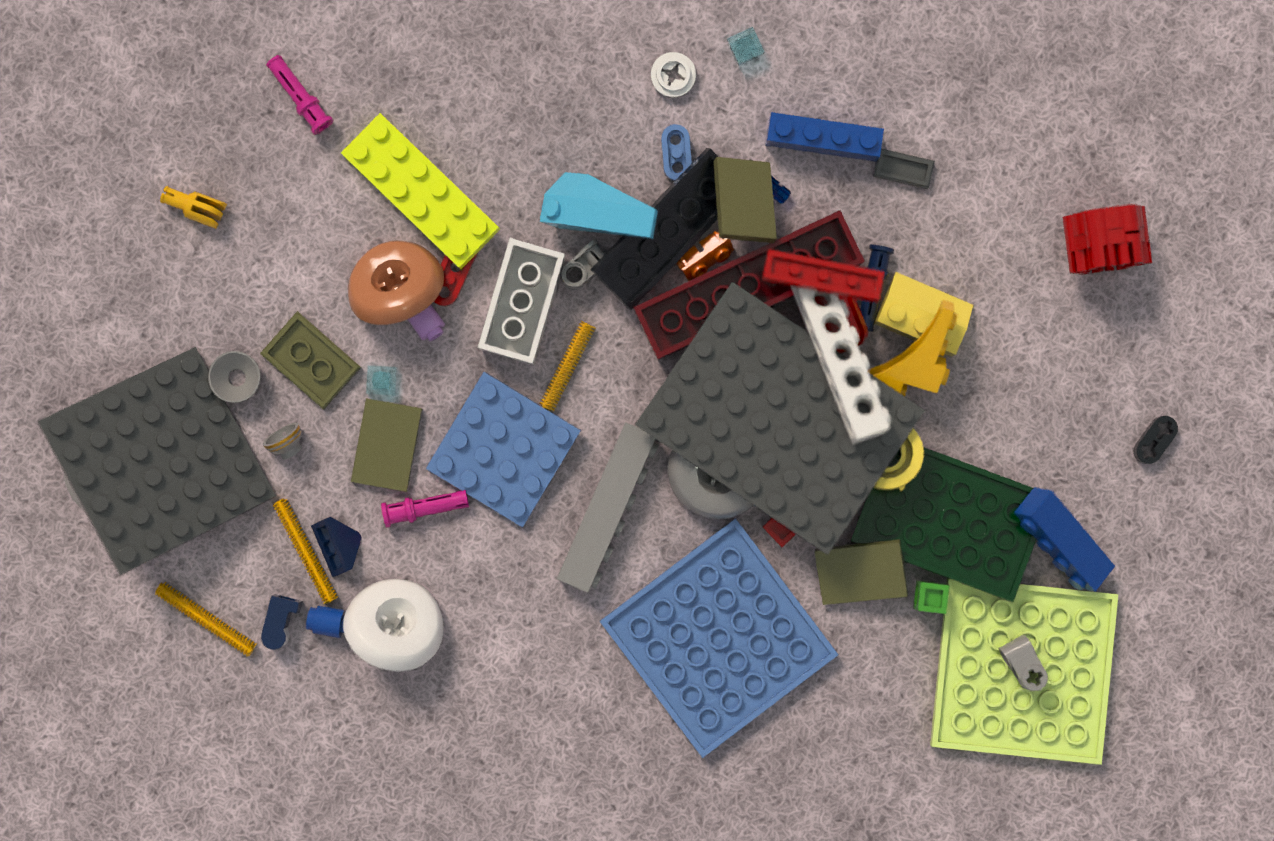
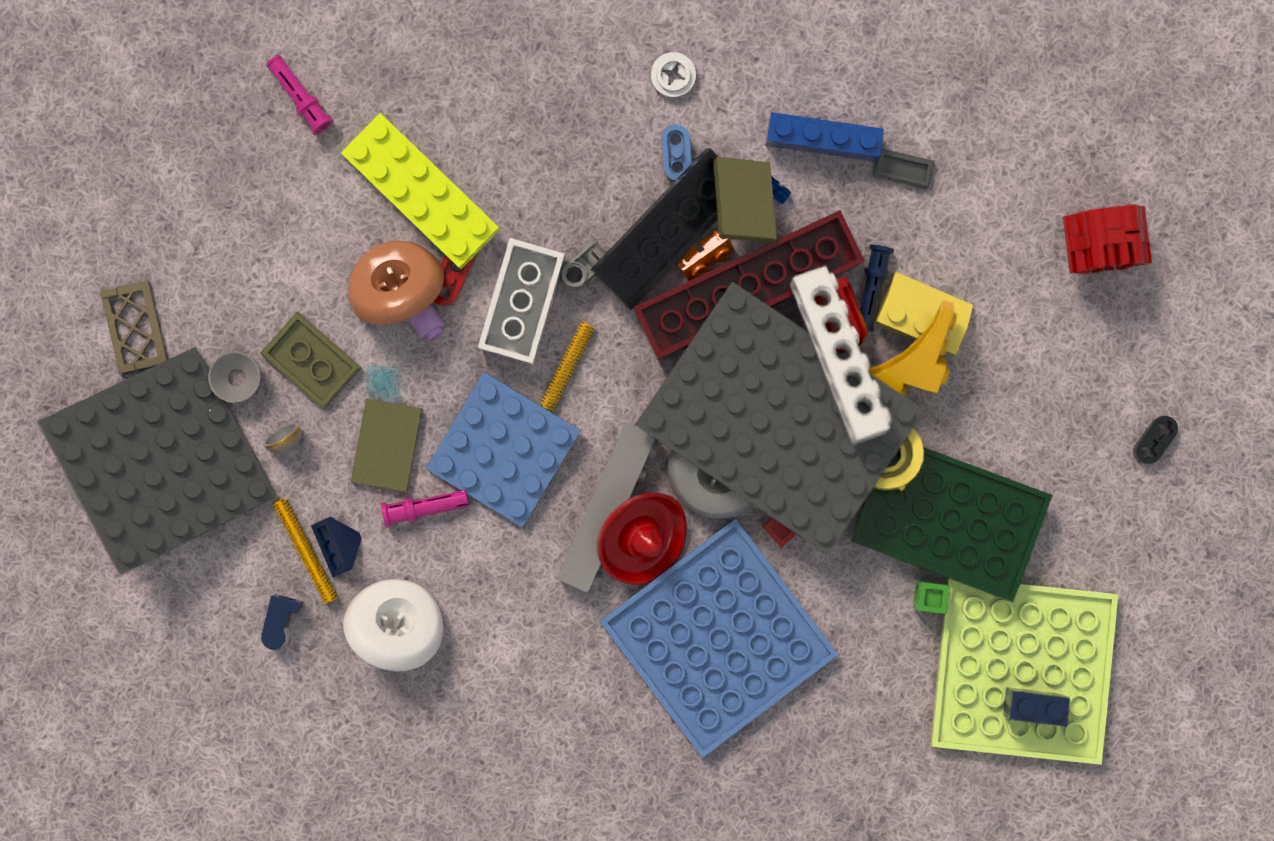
yellow axle [155,582,257,657] -> none
yellow arm [160,186,227,229] -> none
blue brick [306,606,346,638] -> none
medium azure wedge [539,172,658,239] -> none
clear light blue plate [727,27,765,66] -> none
red plate [762,249,884,303] -> none
olive tile [814,539,908,605] -> none
light grey piece [999,634,1048,691] -> none
blue brick [1014,487,1115,592] -> none
none -> dark tan window [100,280,167,375]
none -> red hat [597,492,687,585]
none -> dark blue brick [1003,687,1070,727]

